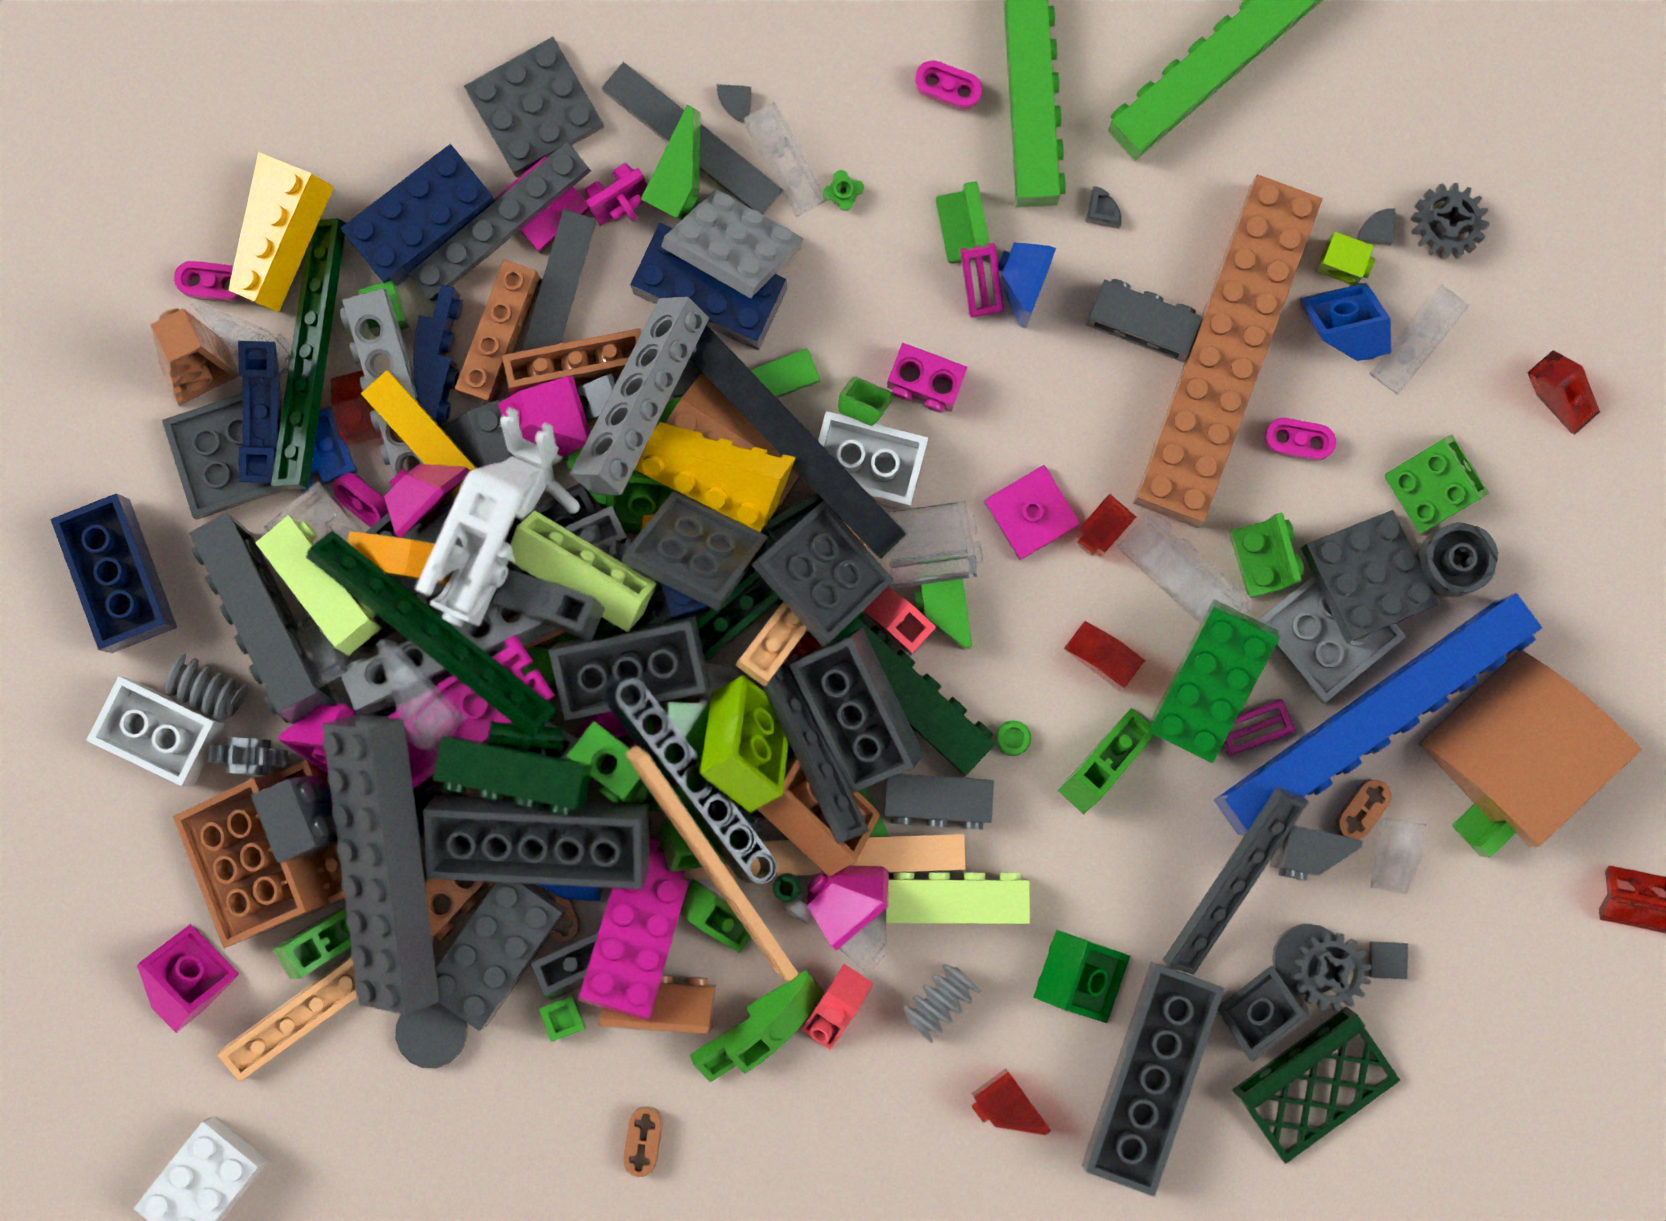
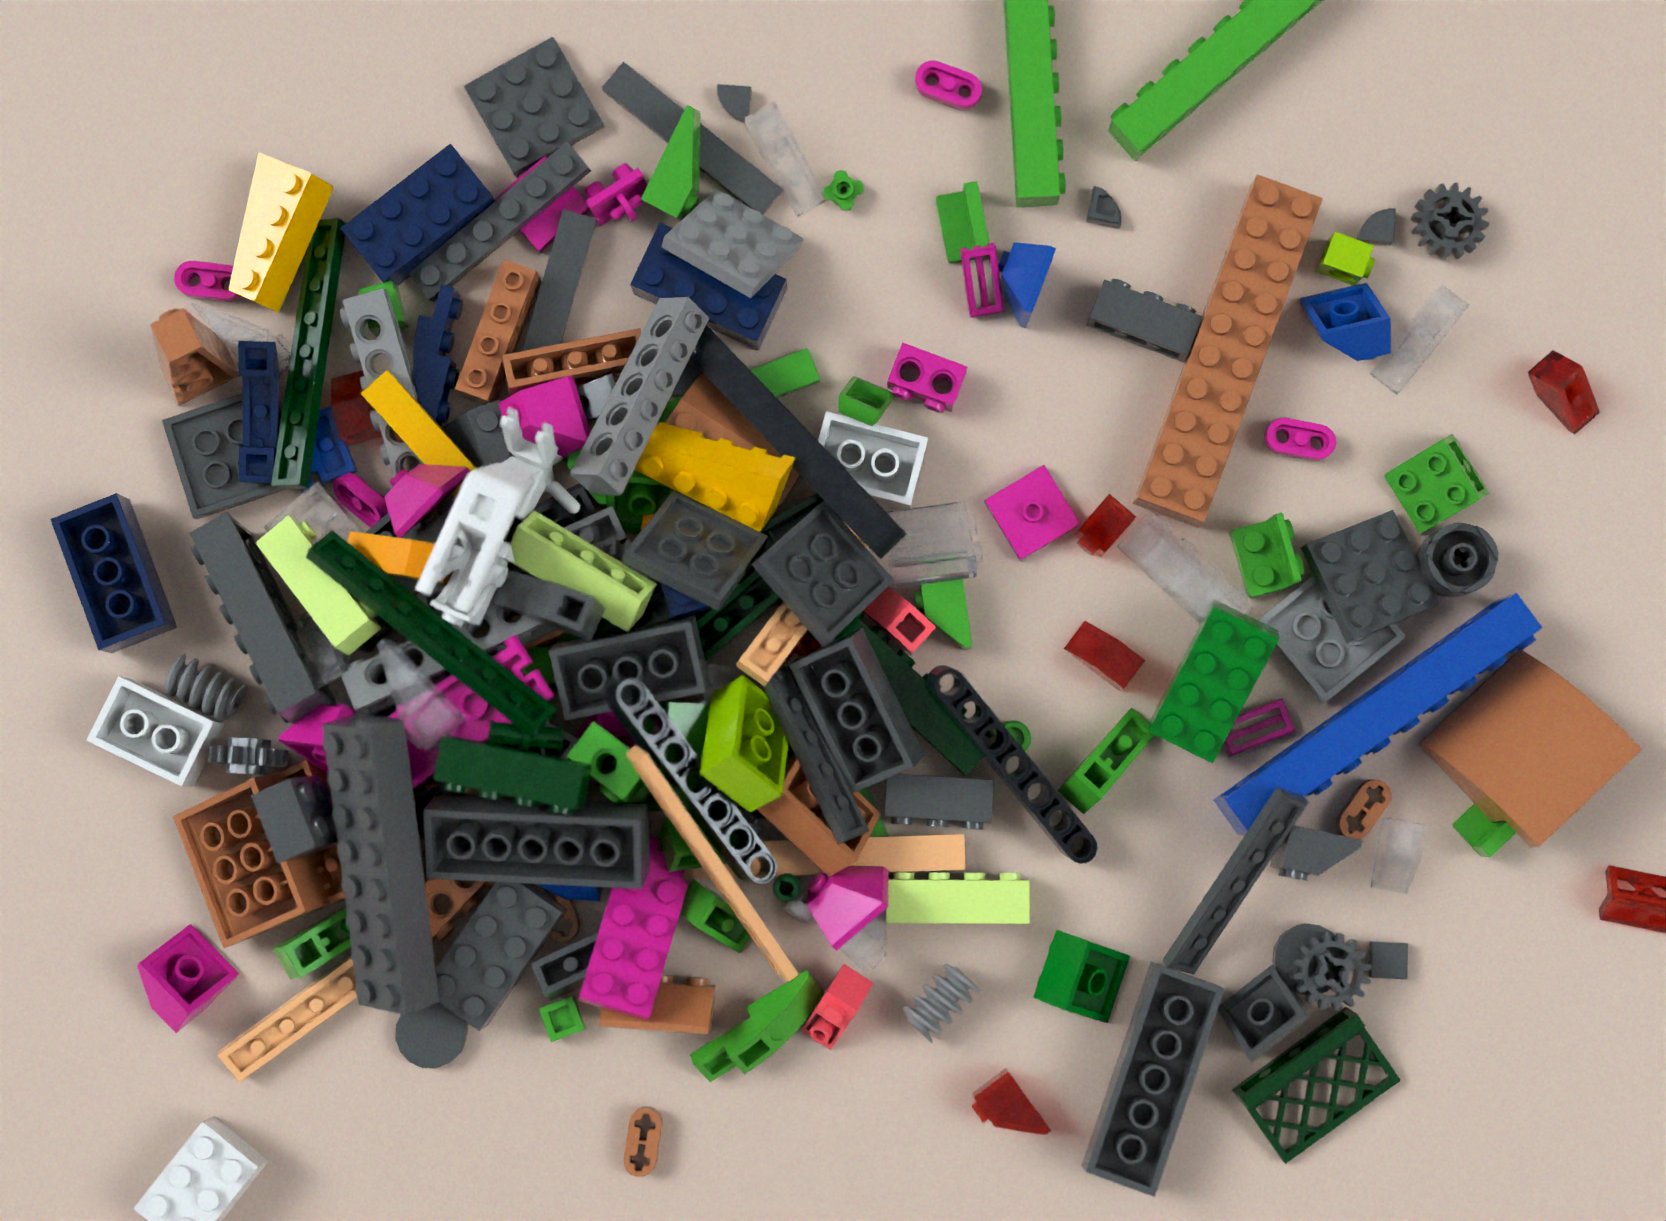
none -> black beam [927,665,1098,864]

